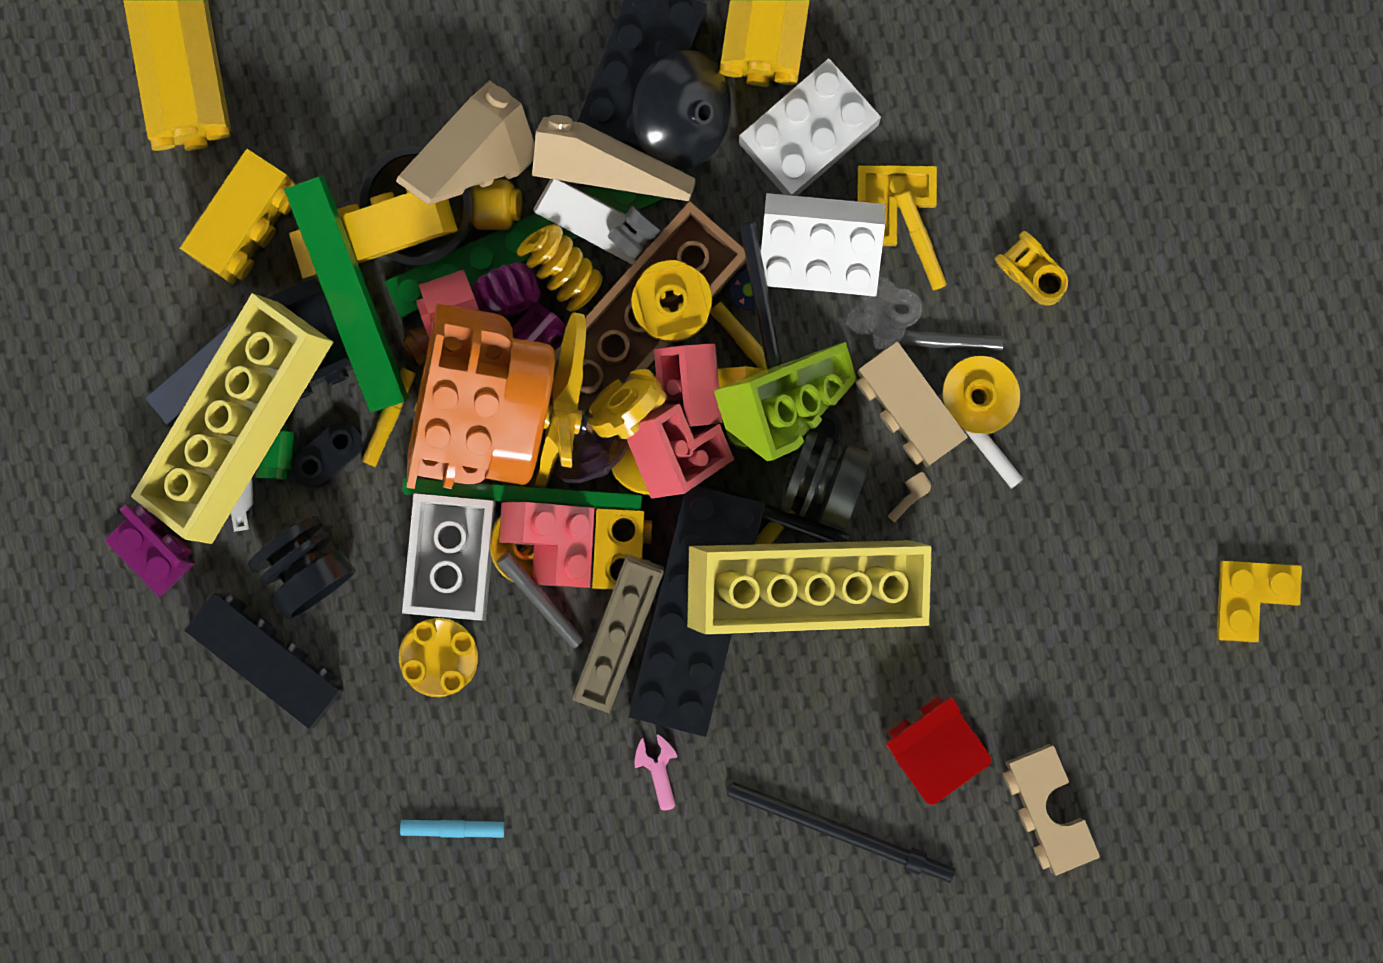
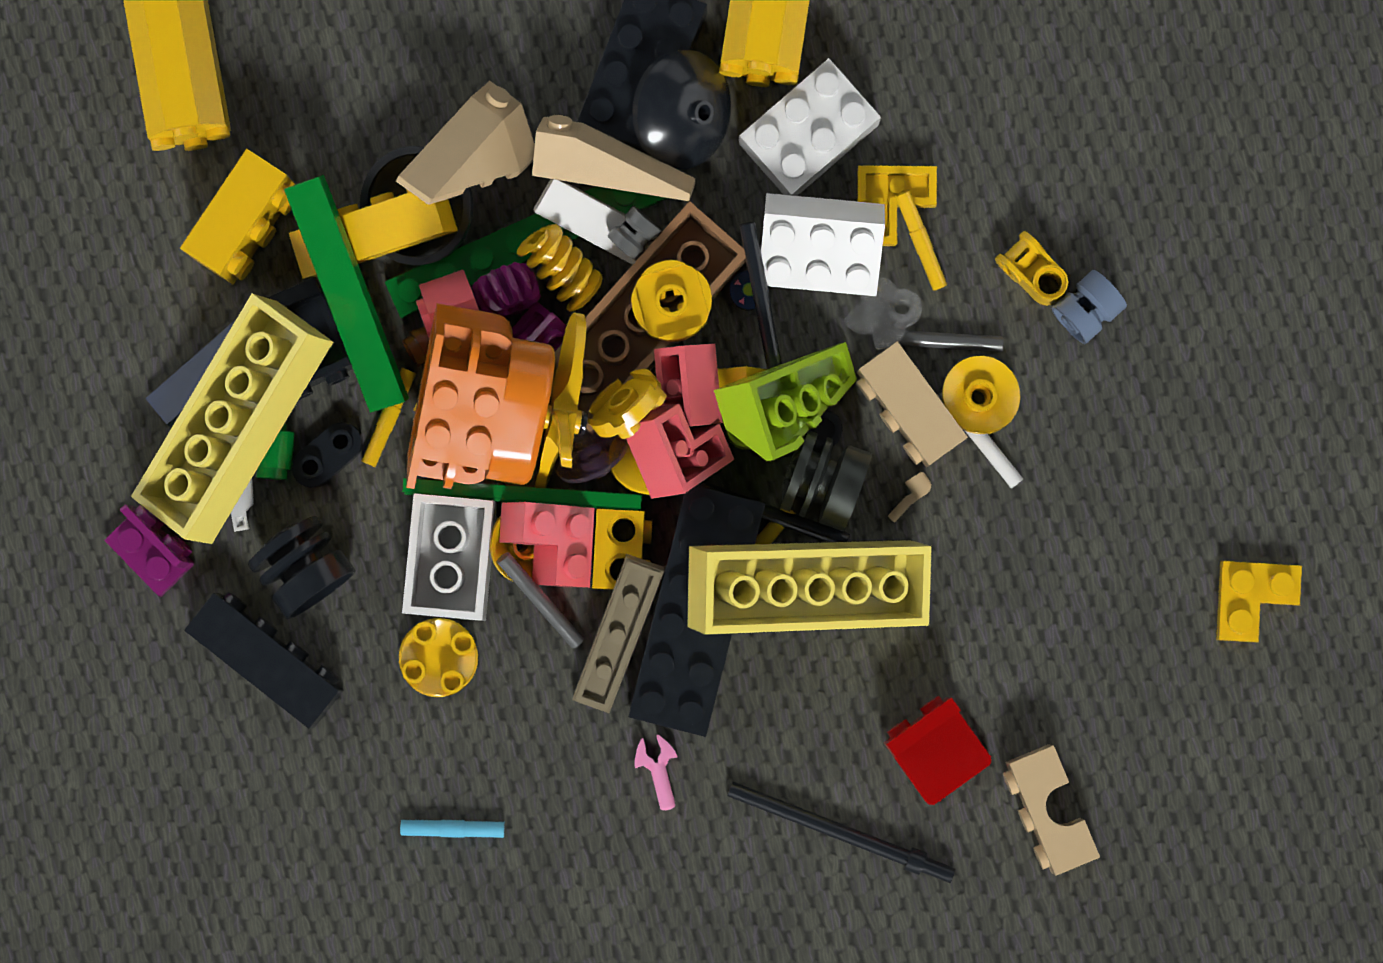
yellow head [471,179,522,230] -> none
yellow piece [710,302,767,369] -> none
none -> sand blue wheel [1051,270,1127,344]

